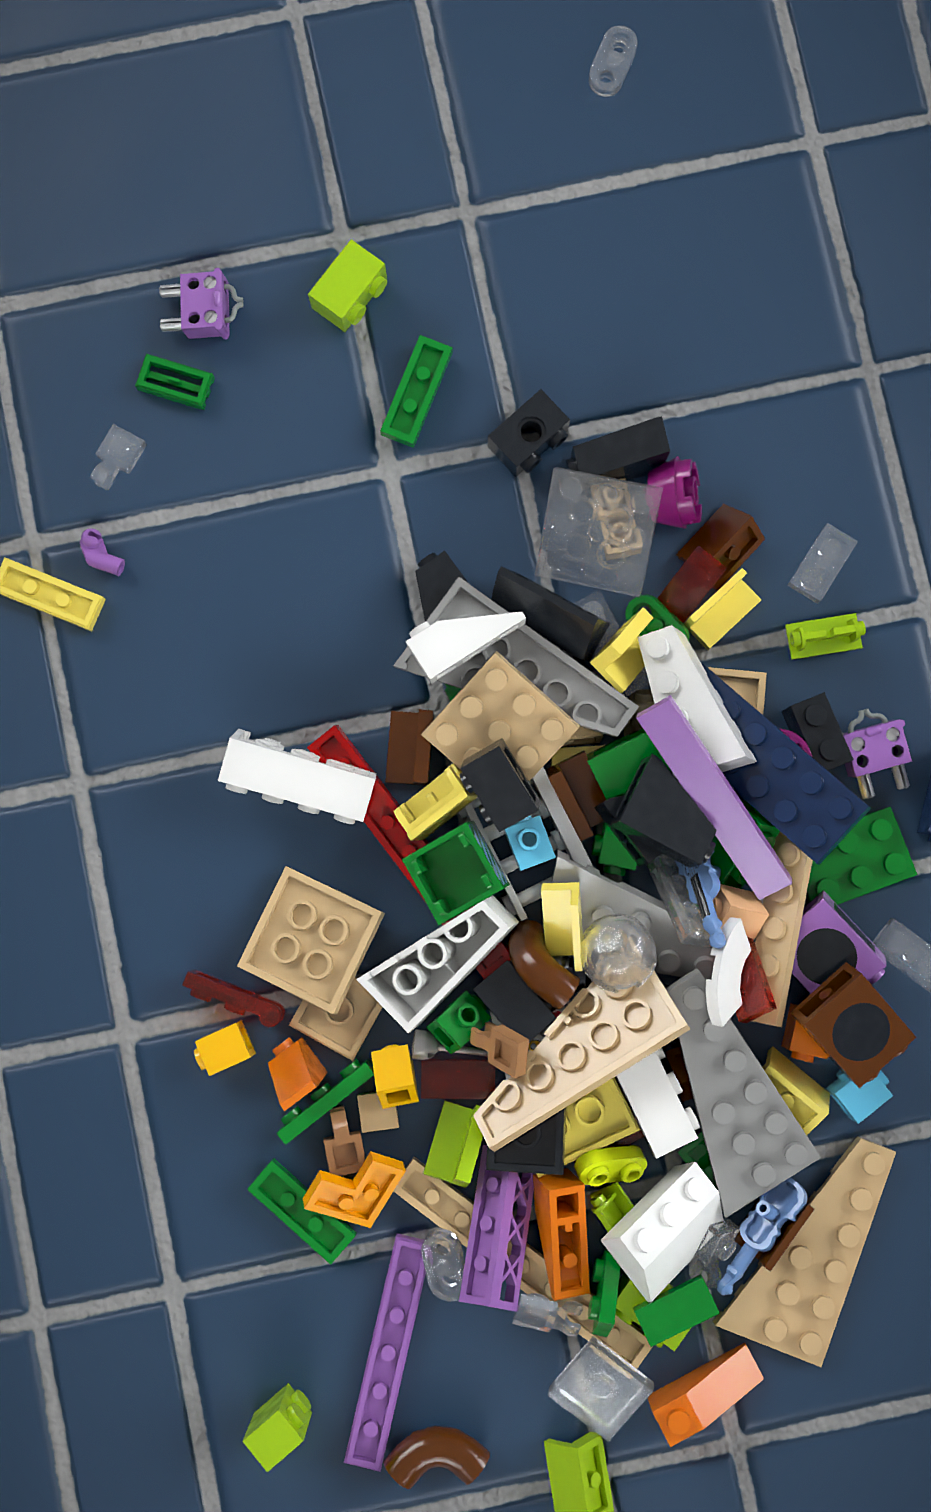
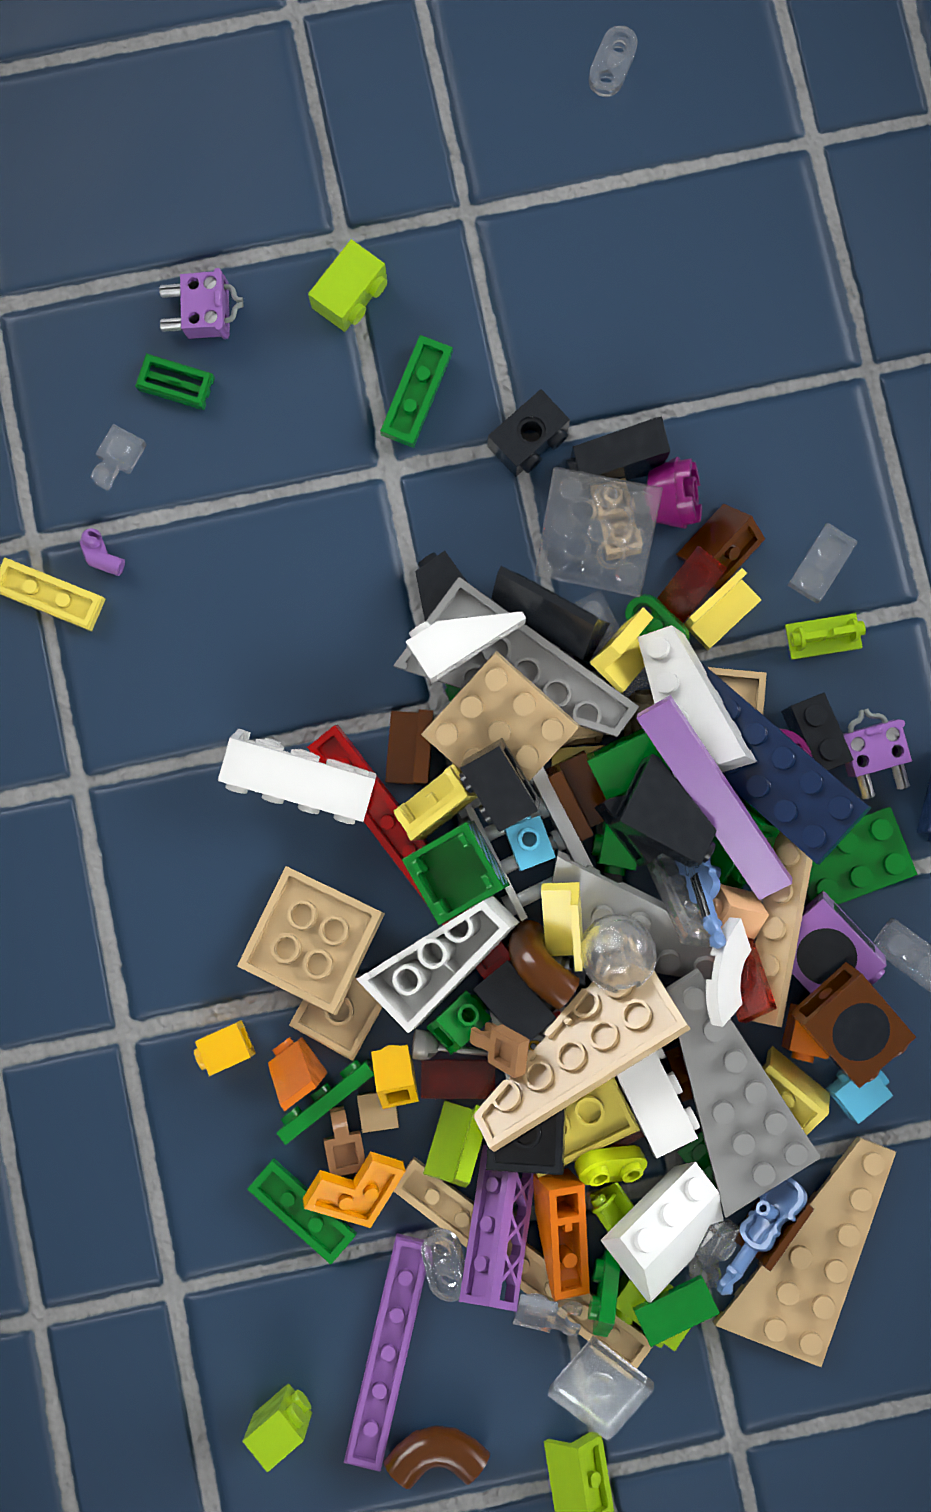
clear red plate [182,969,286,1027] -> none
orange slope [647,1343,764,1447] -> none

